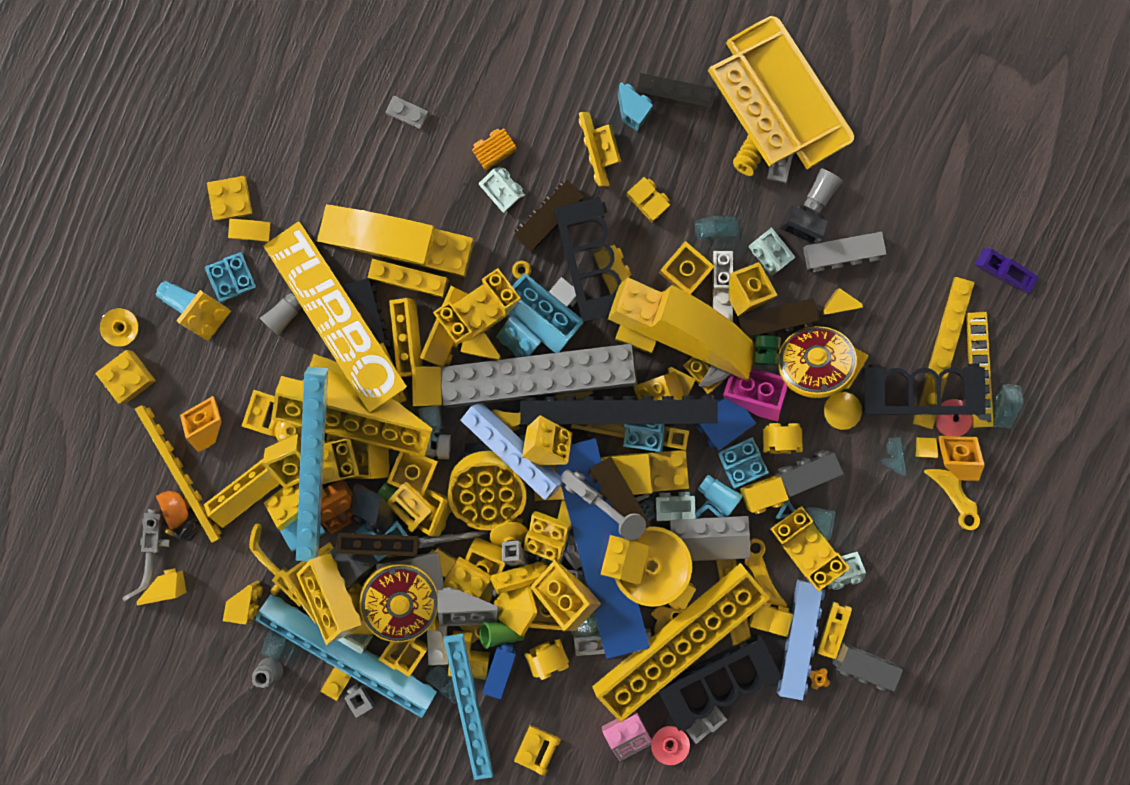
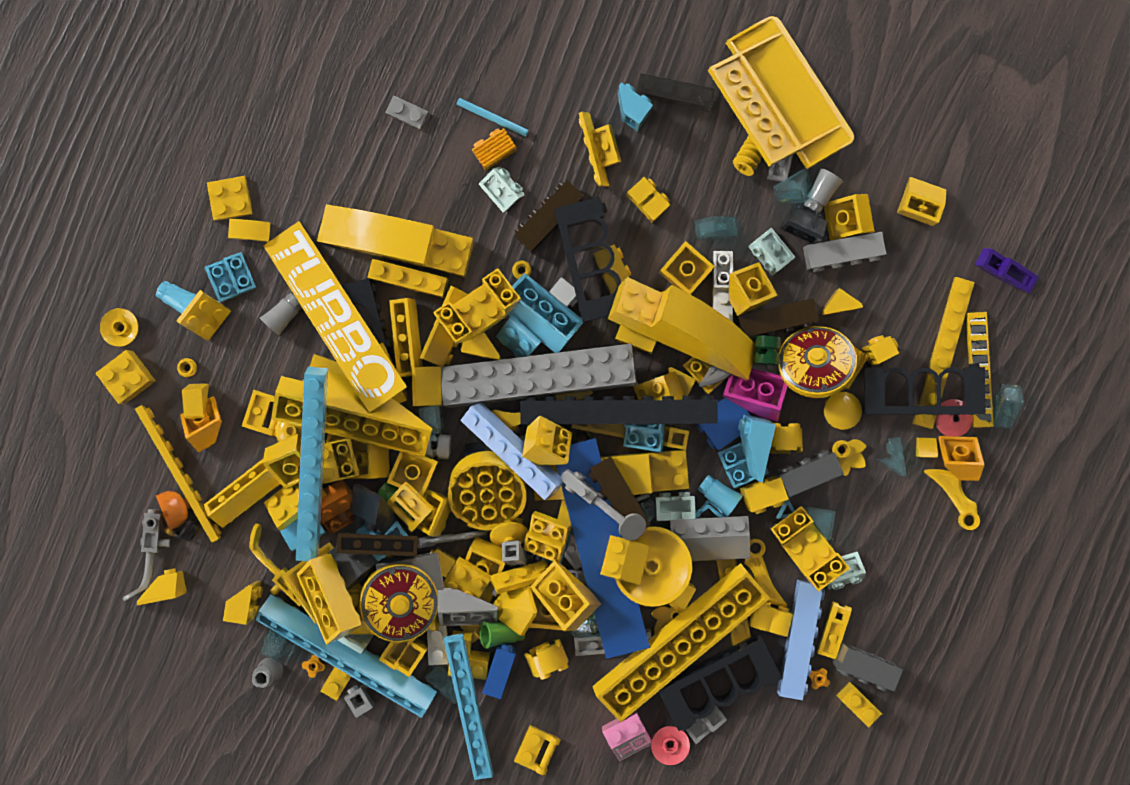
none -> yellow plate [177,358,197,377]
none -> yellow slope [182,384,209,419]
none -> light orange plate [302,655,325,678]
none -> medium azure bar [457,98,529,137]
none -> medium azure slope [738,415,776,482]
none -> clear light blue slope [773,168,812,203]
none -> yellow slope [824,194,875,241]
none -> yellow plate [832,439,866,476]
none -> yellow brick [836,682,882,728]
none -> yellow brick [861,335,899,365]
none -> yellow slope [897,177,946,226]

